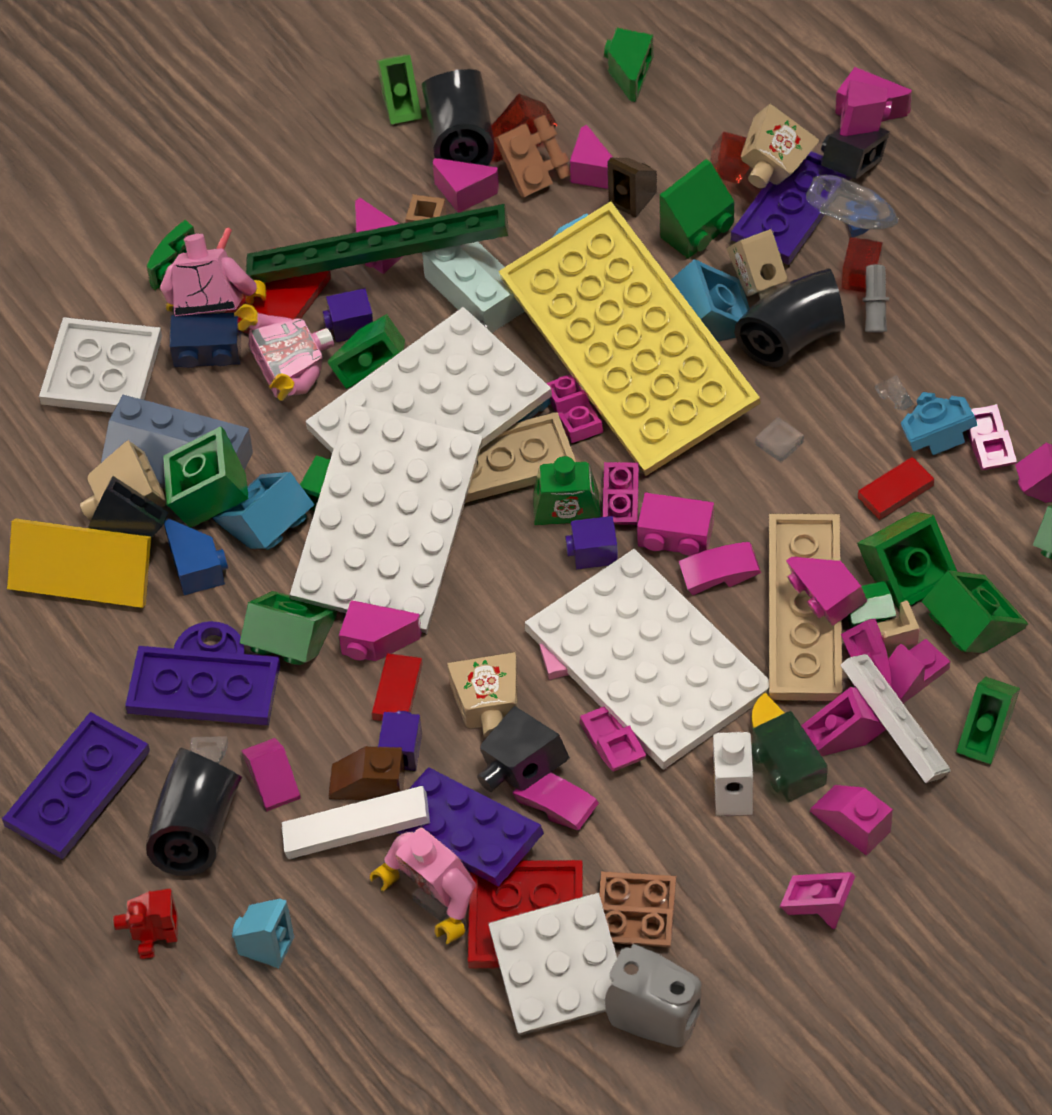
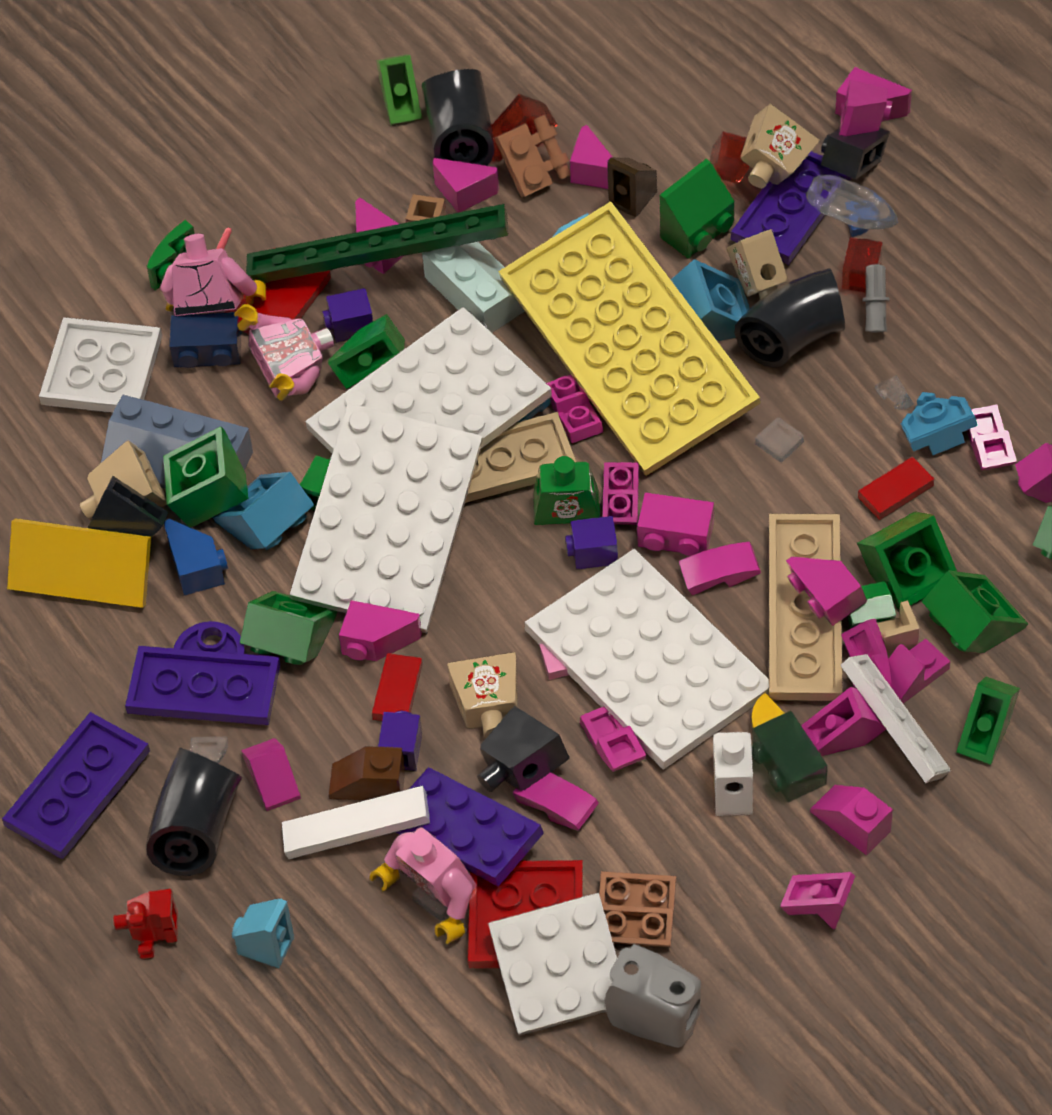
green slope [604,28,654,102] -> none

